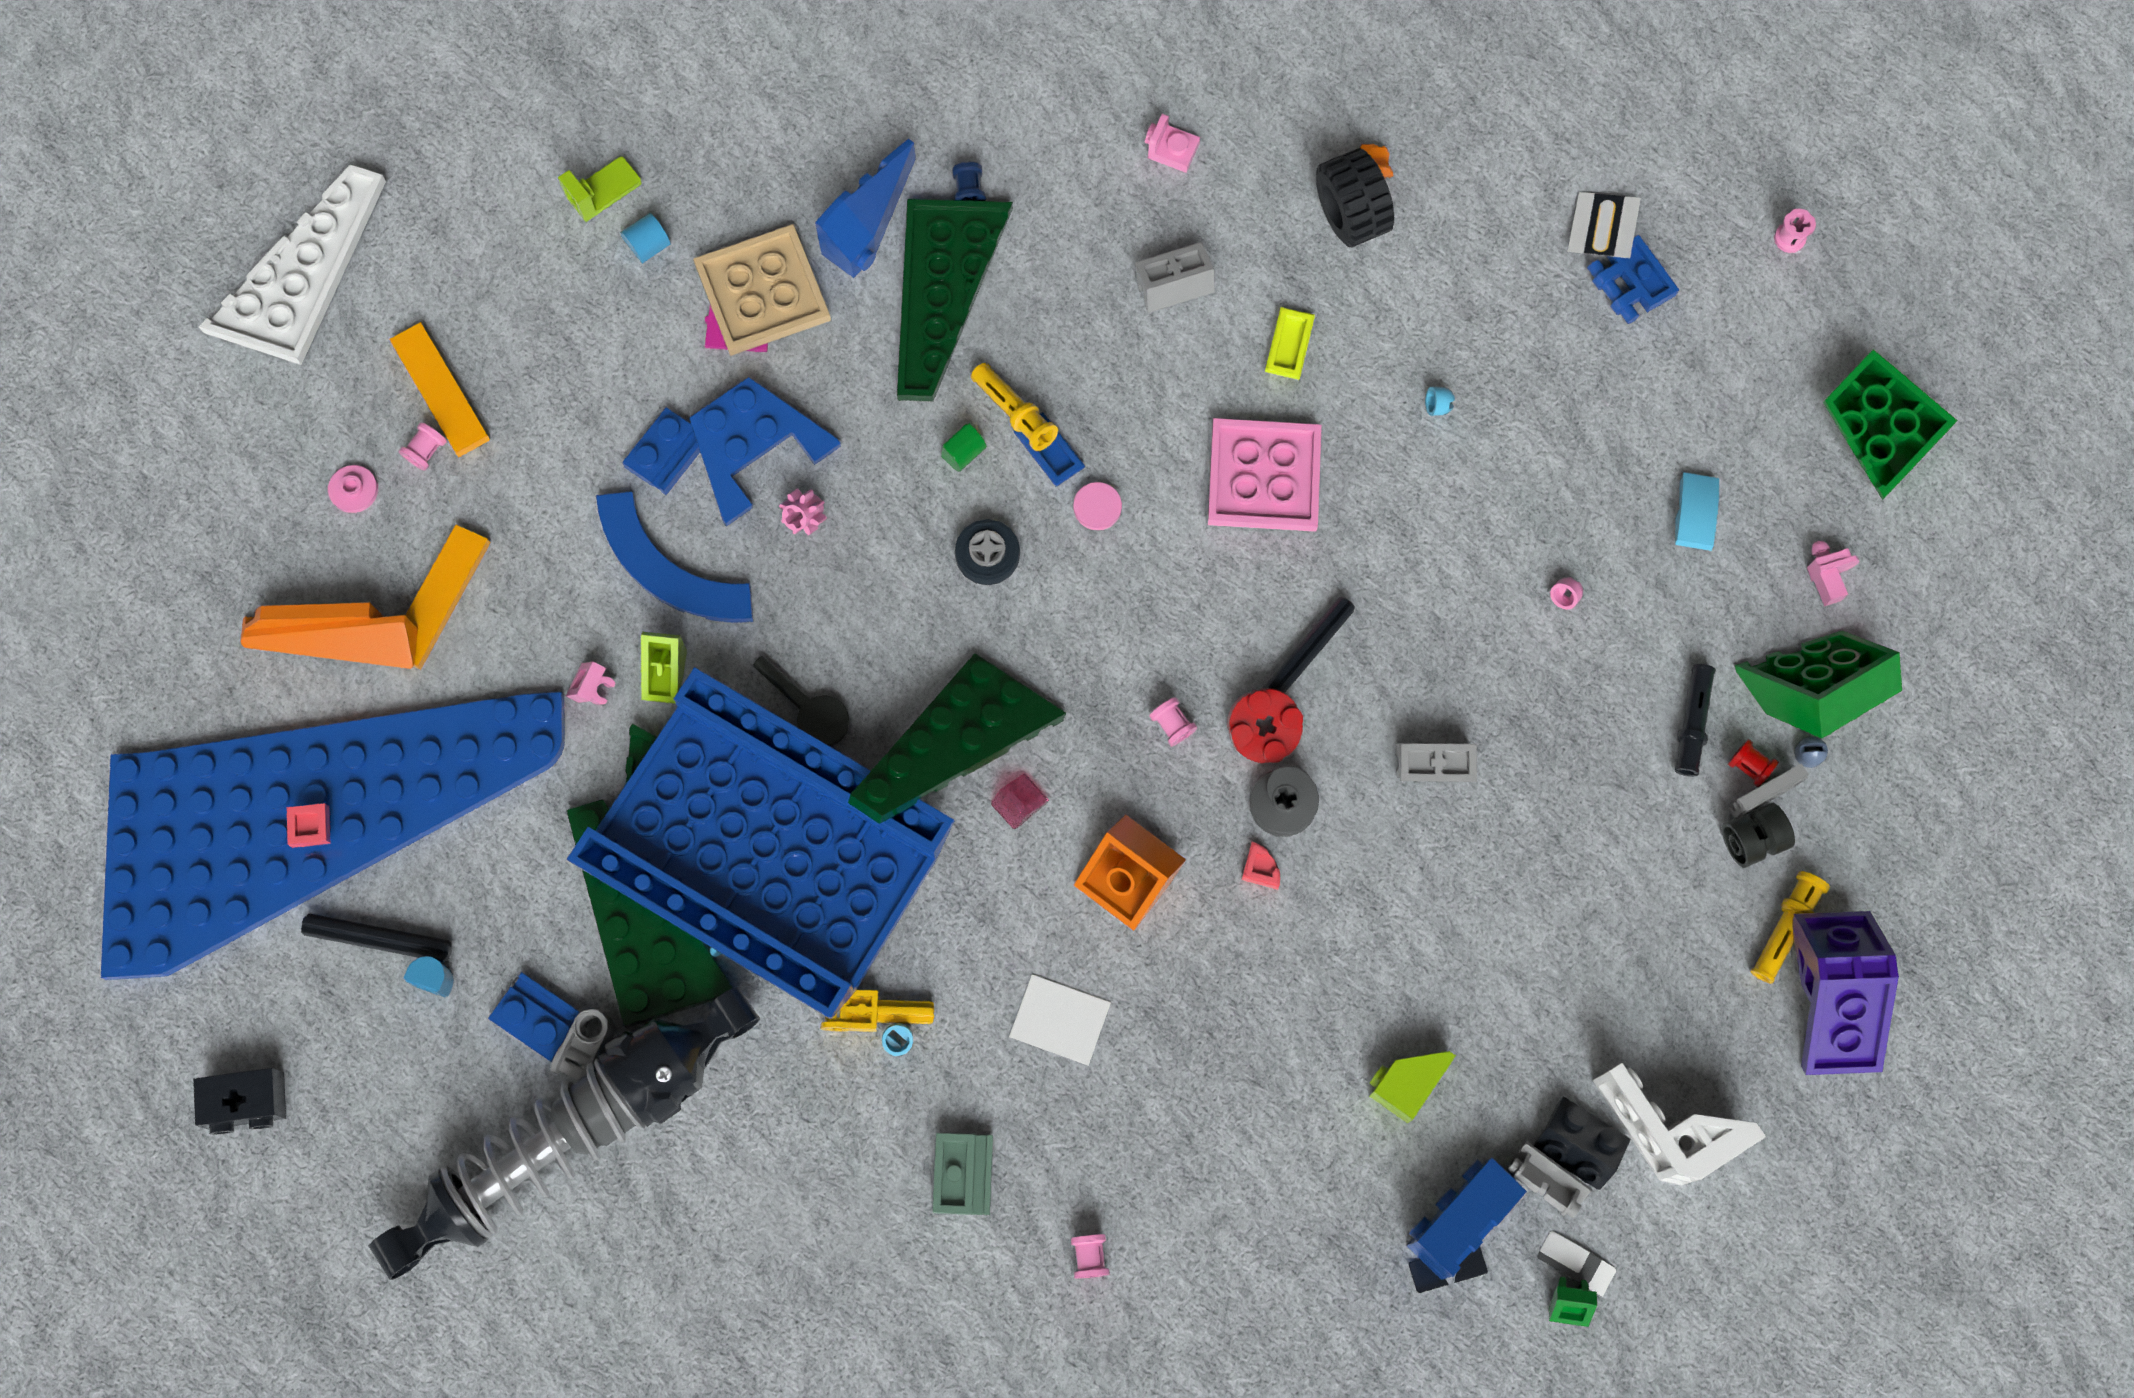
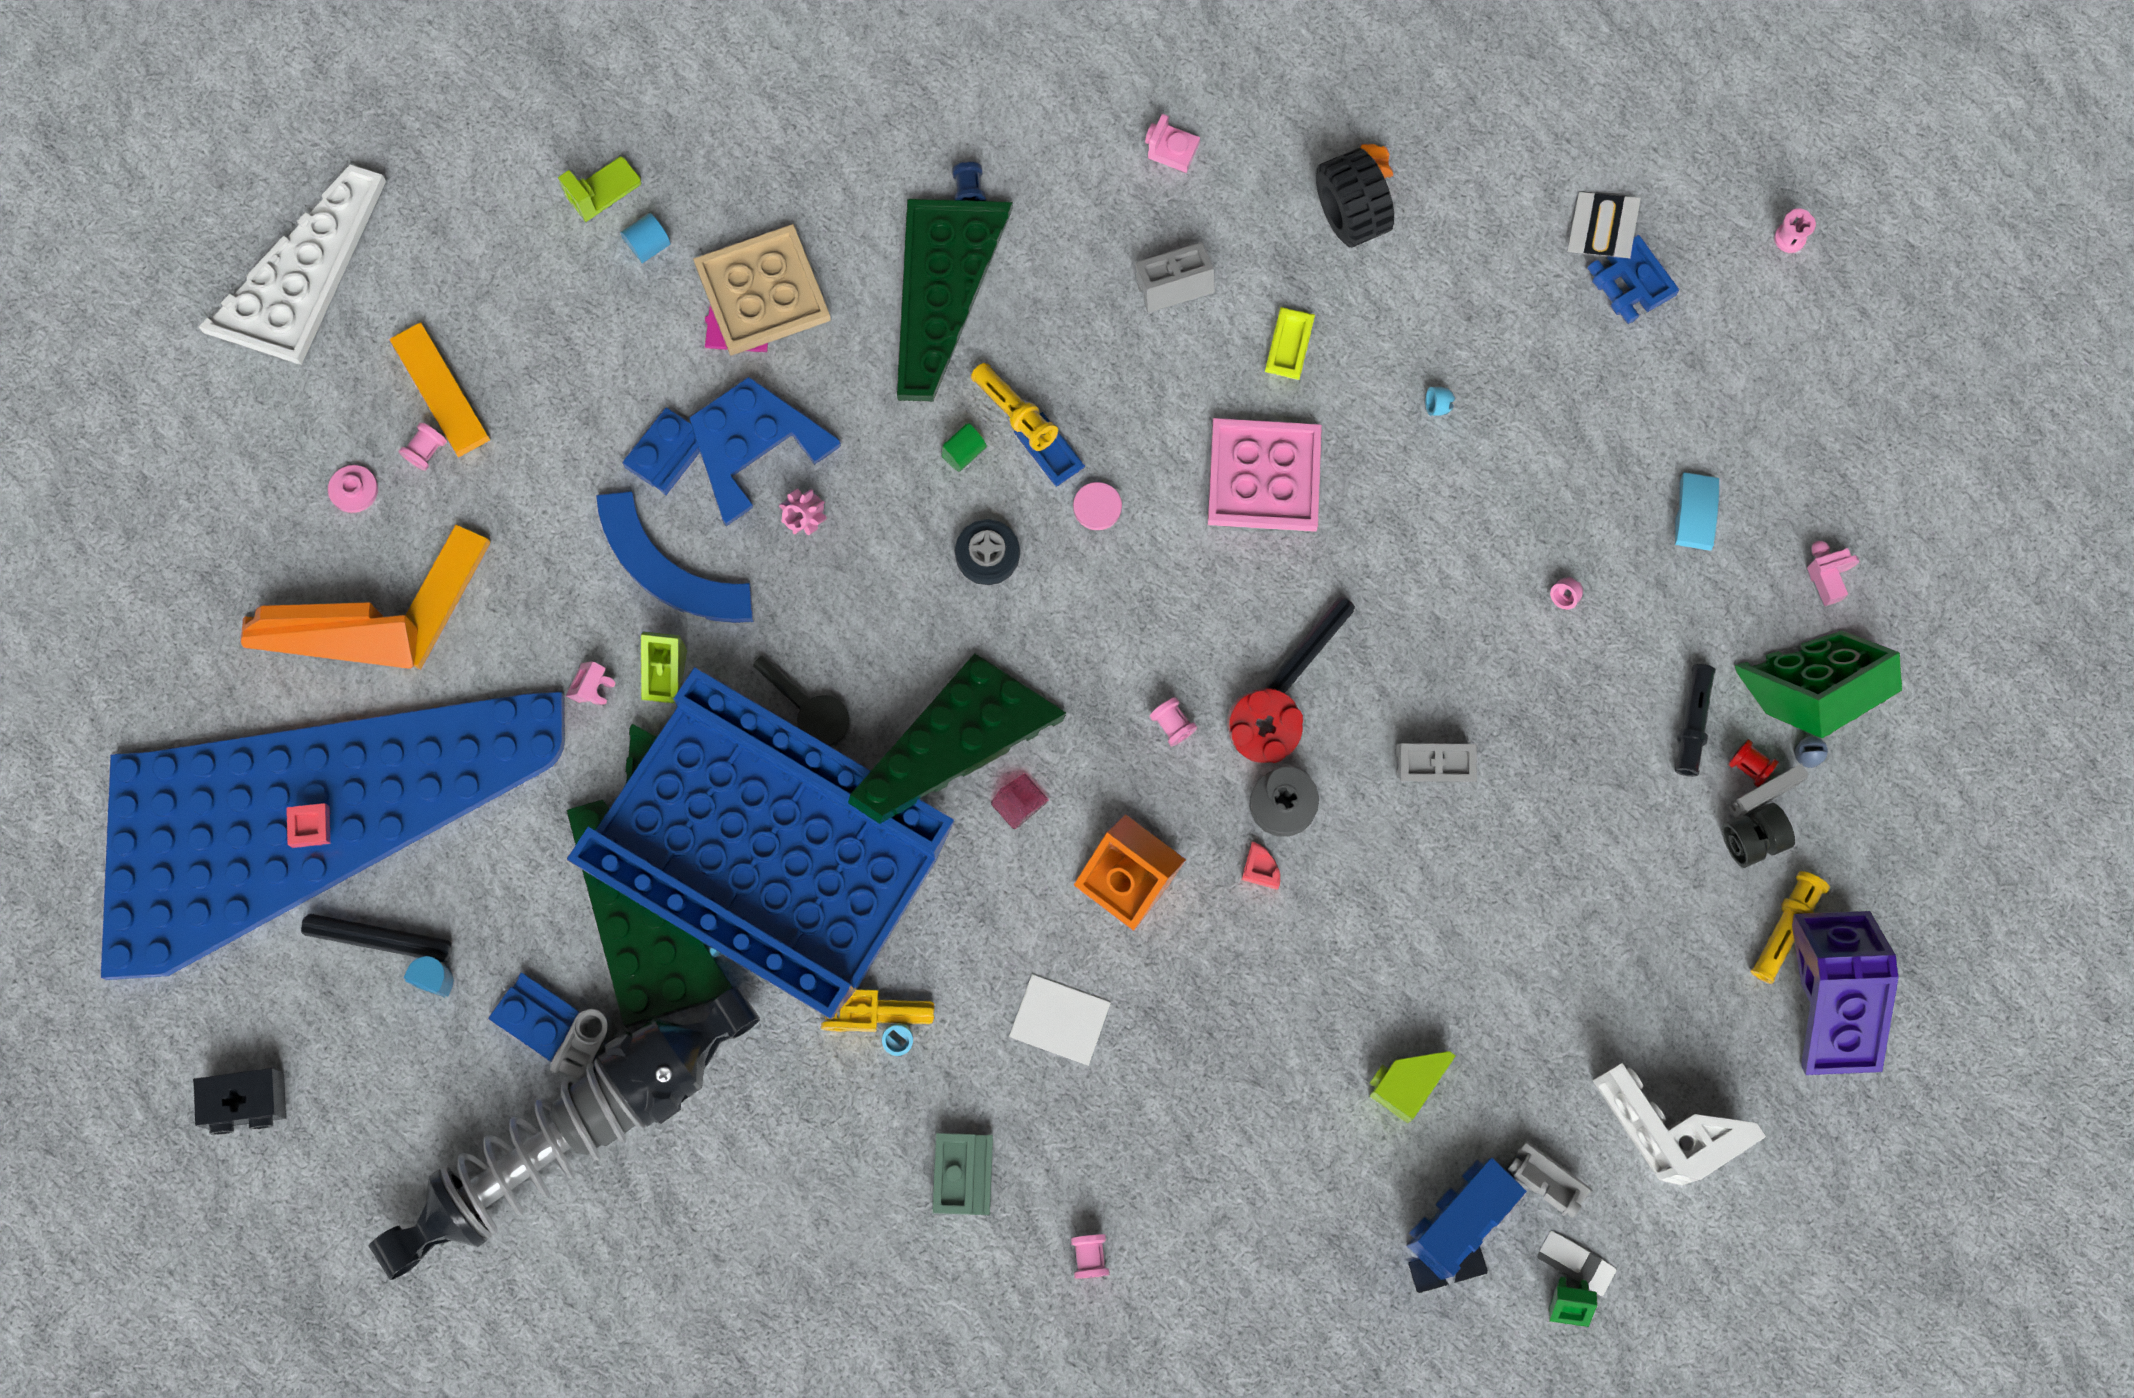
blue wedge [815,138,916,278] -> none
black bracket [1533,1096,1631,1190] -> none
green wedge [1823,349,1958,500] -> none

